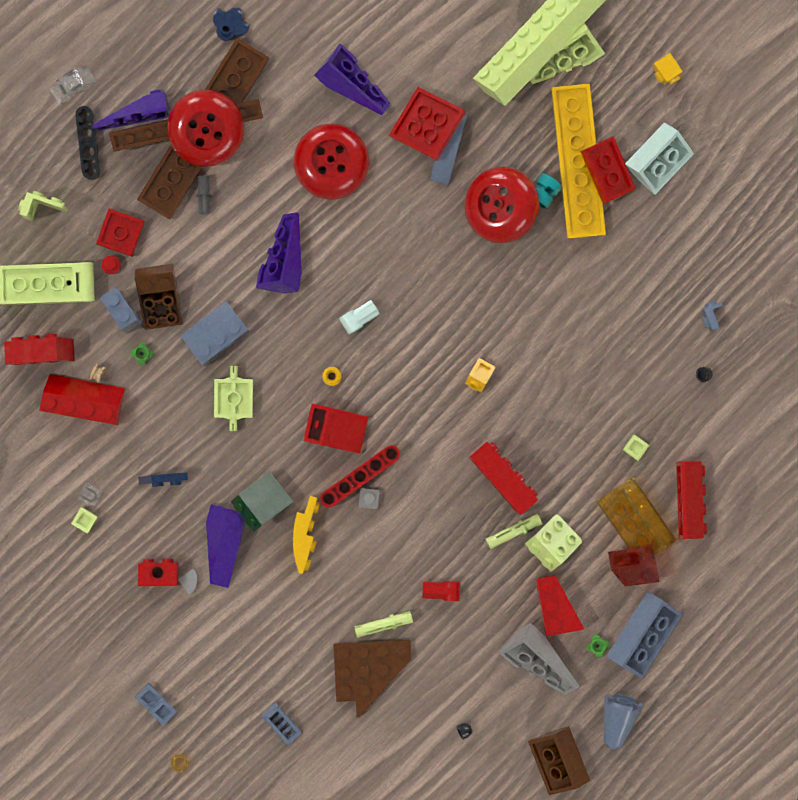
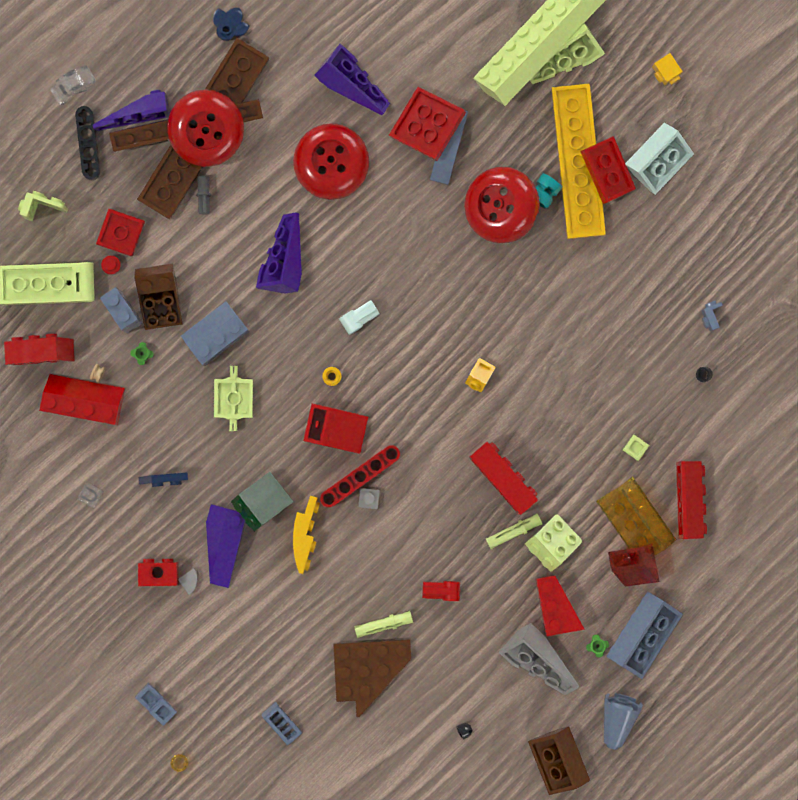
yellowish green plate [71,507,98,534] -> none

